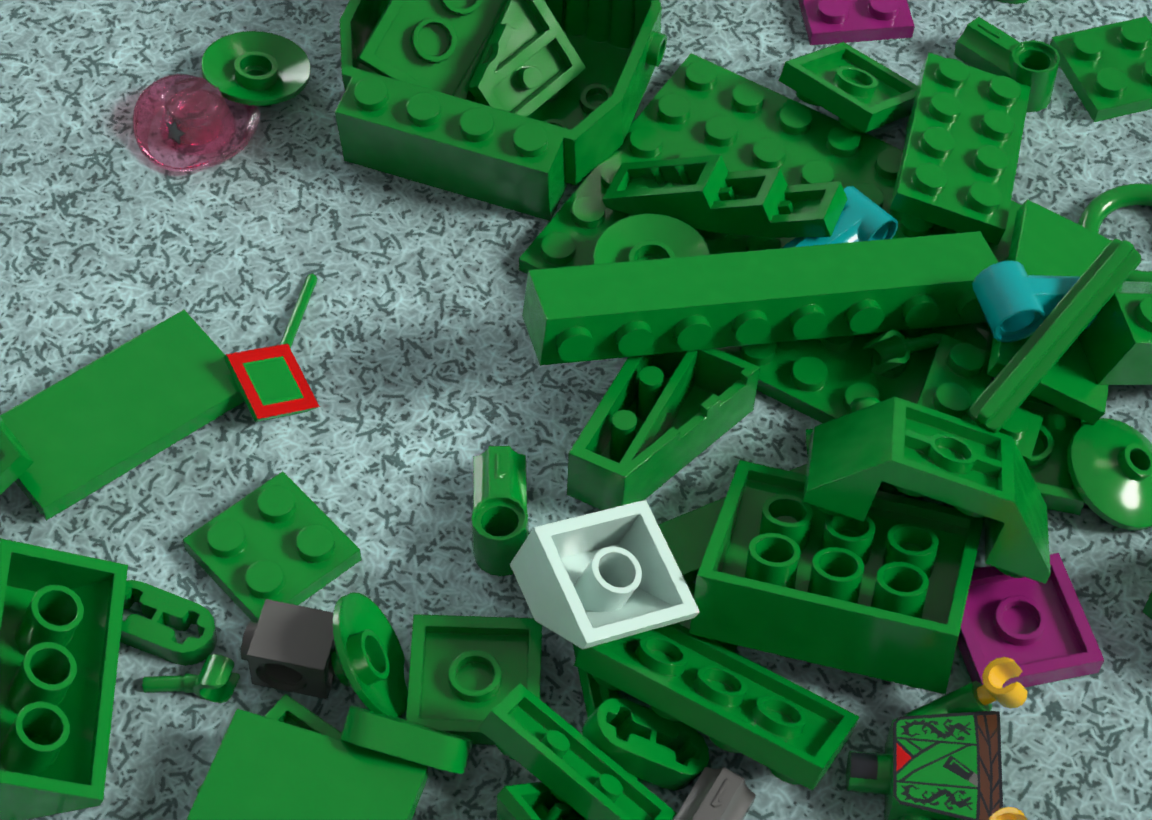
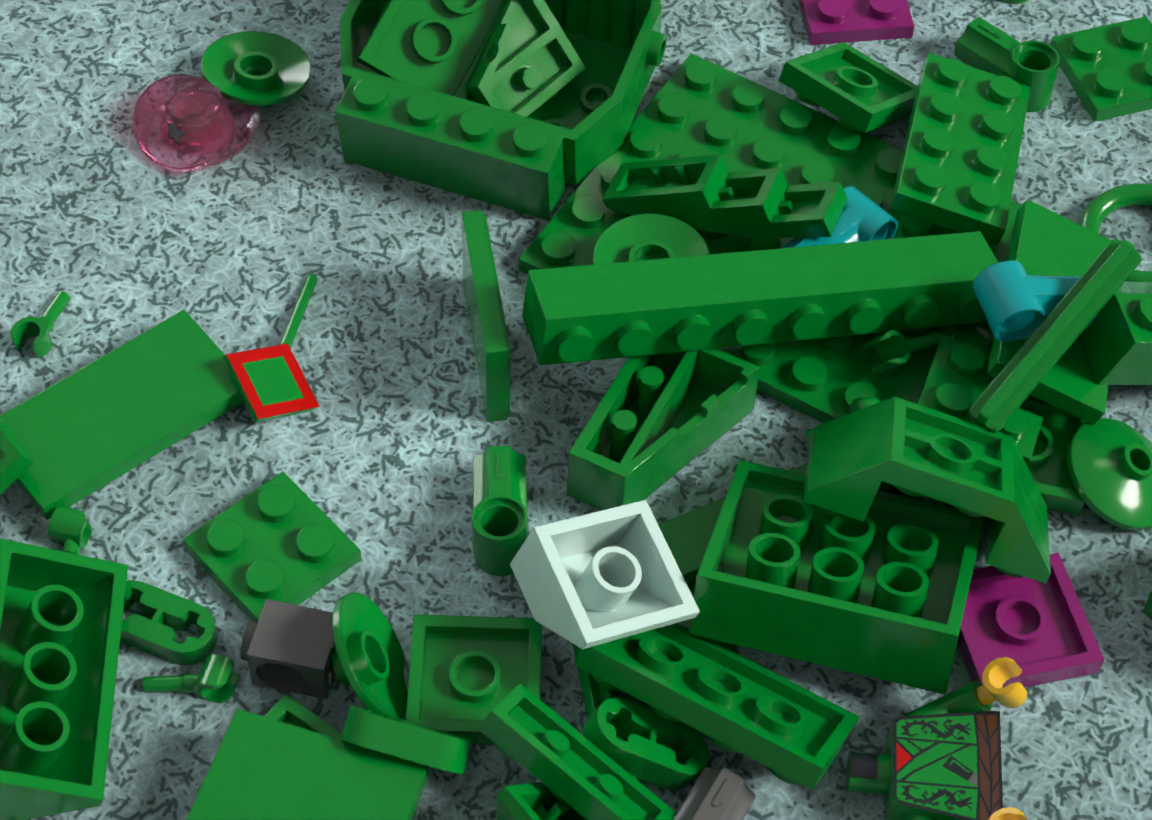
none -> green hand [10,291,70,358]
none -> green hand [48,505,92,555]
none -> green tile [462,210,511,422]

